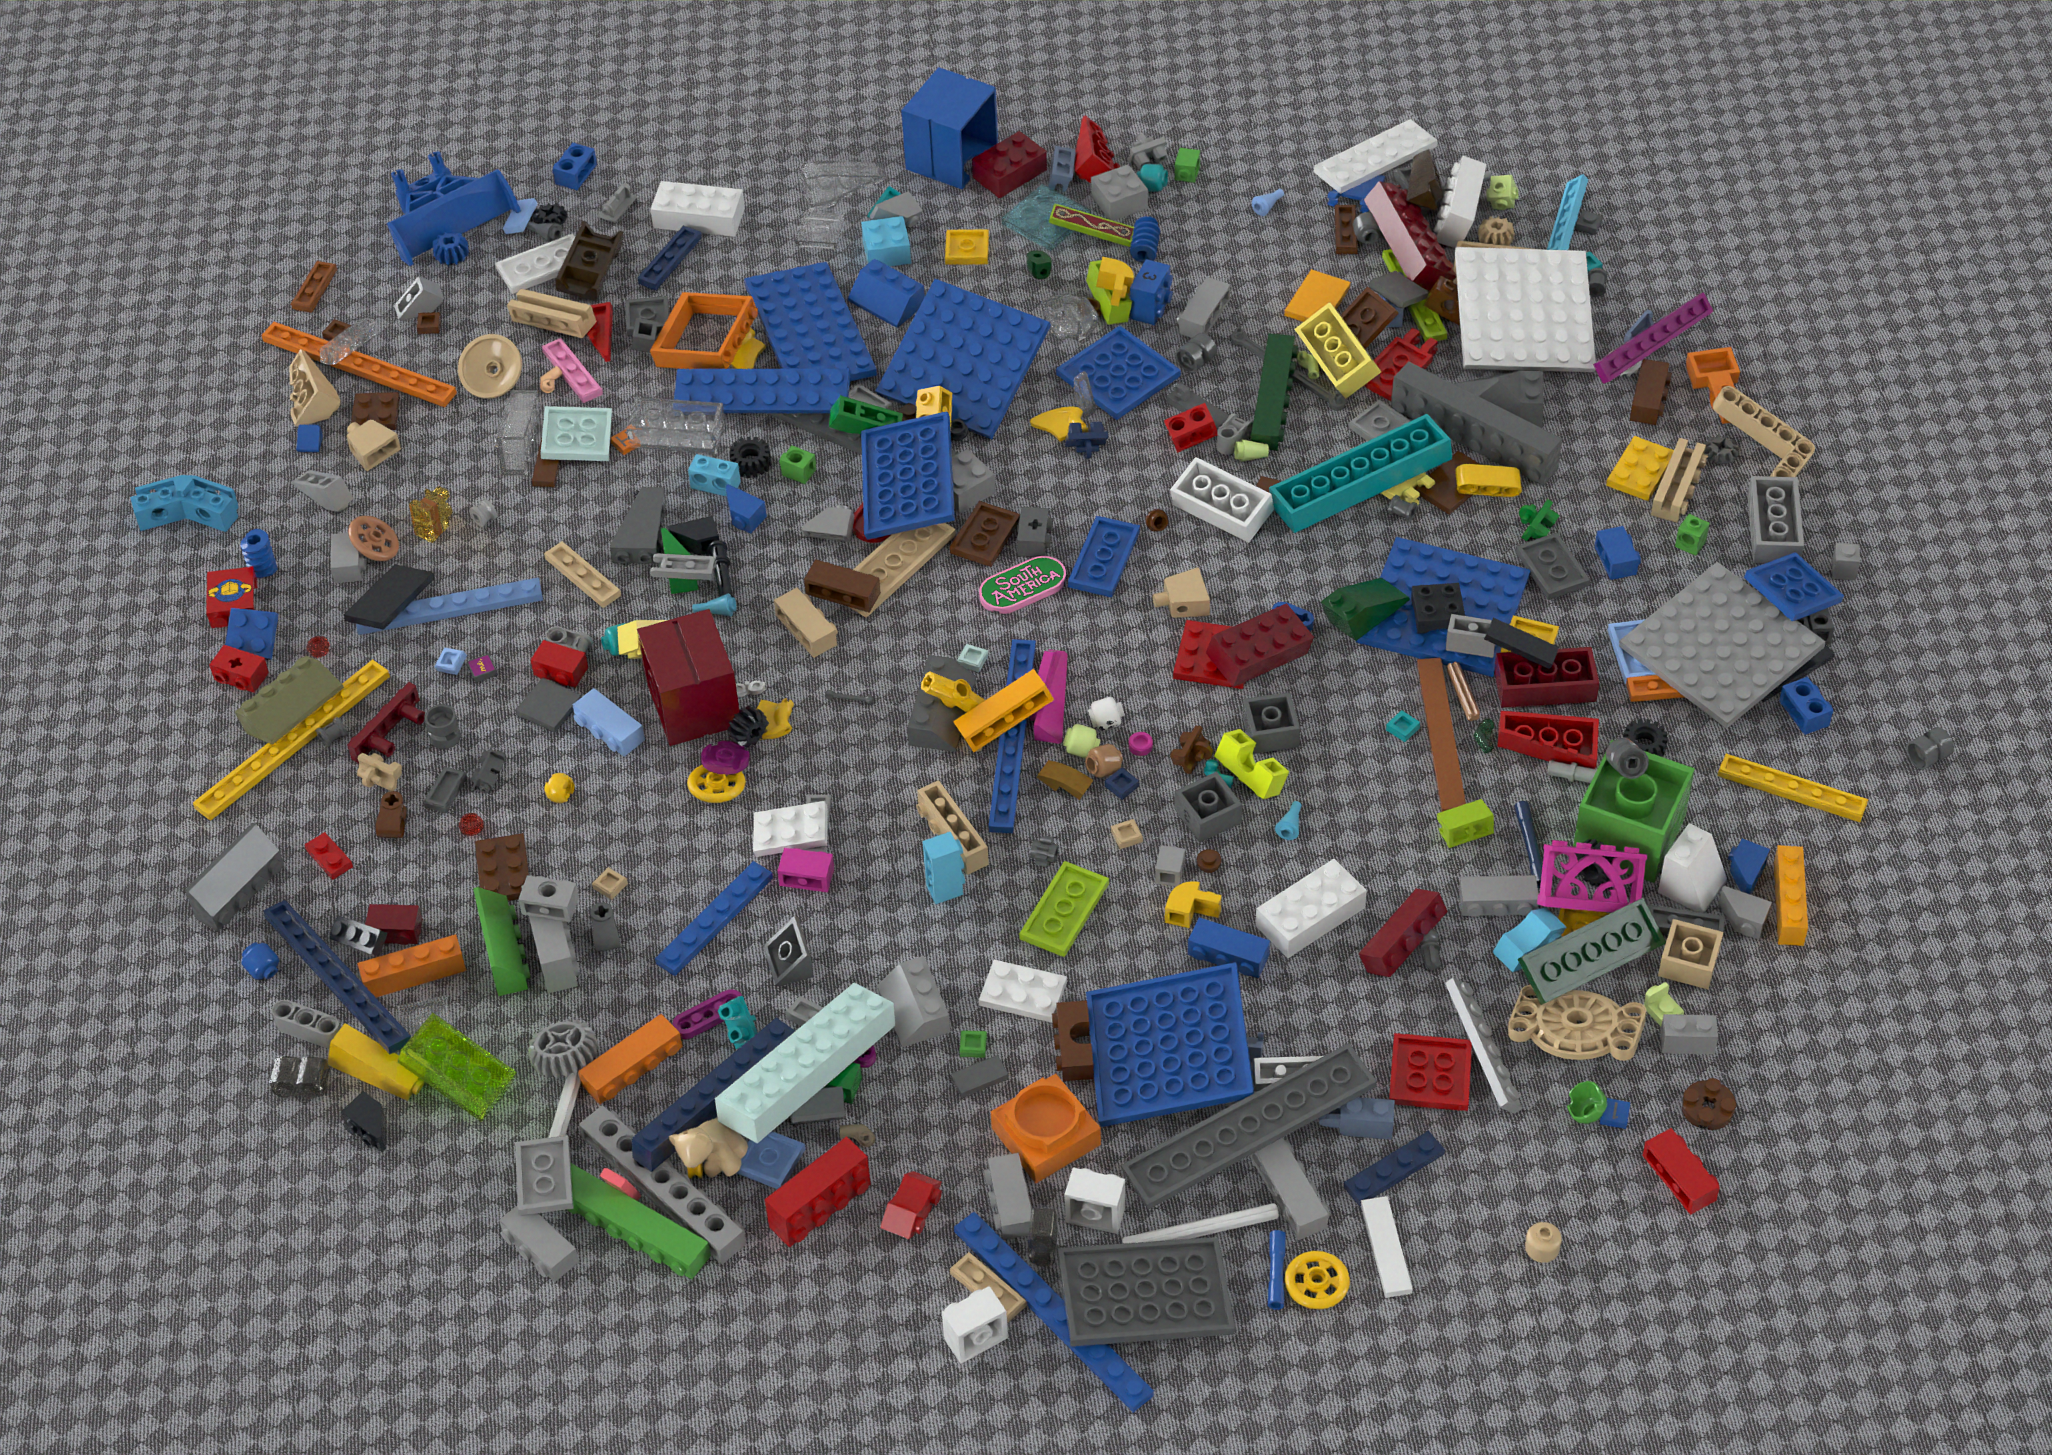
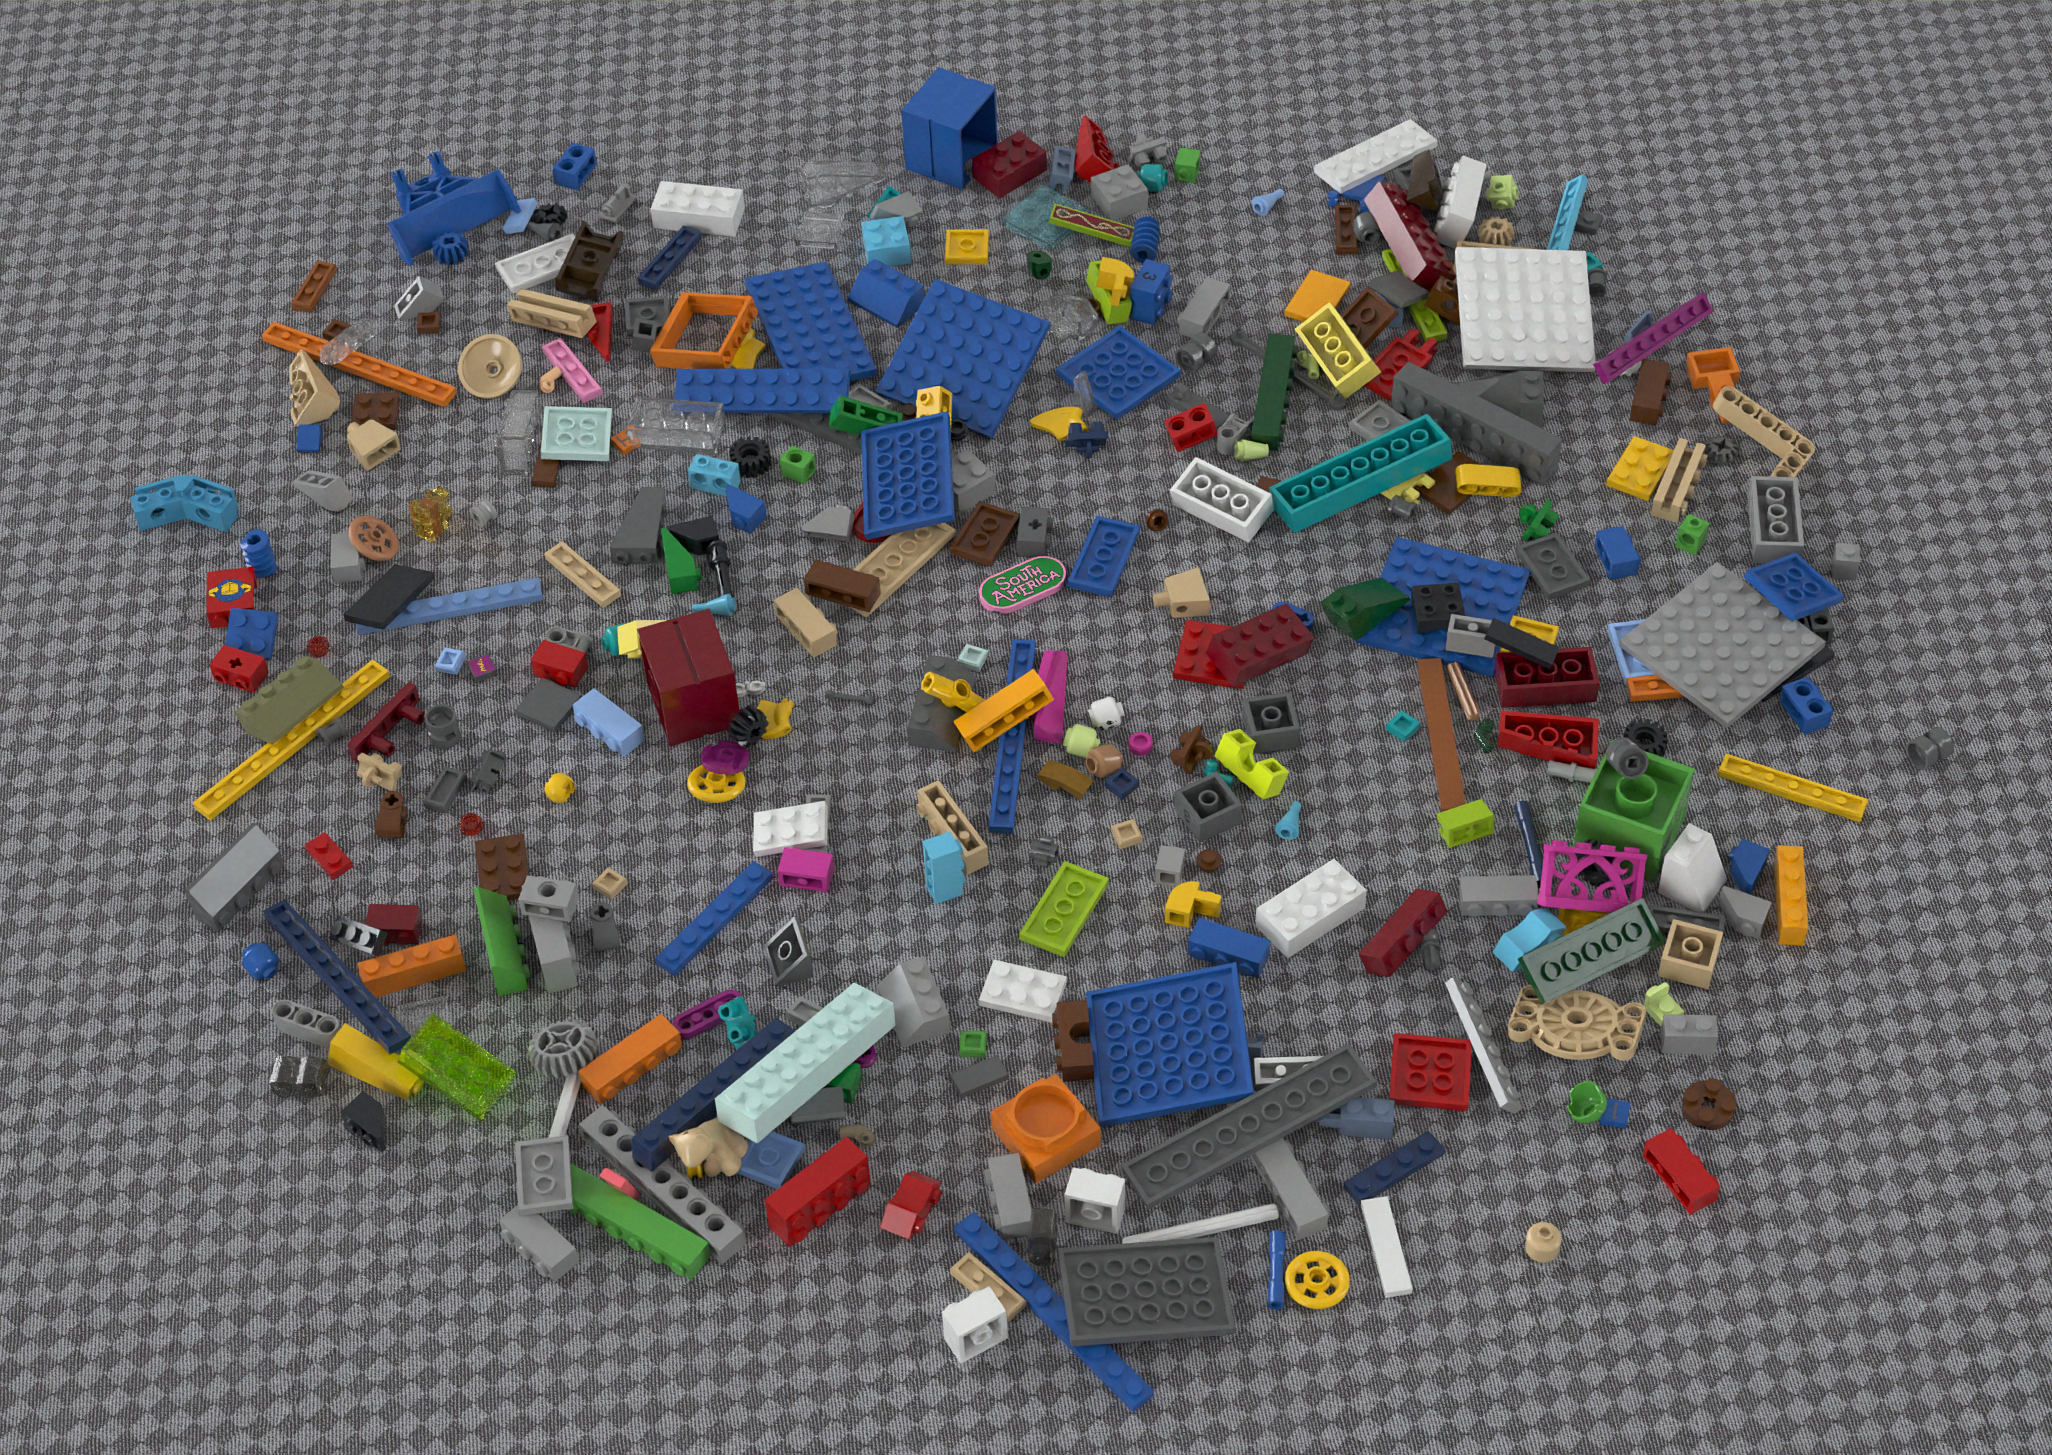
light grey hinge [650,554,716,580] -> none

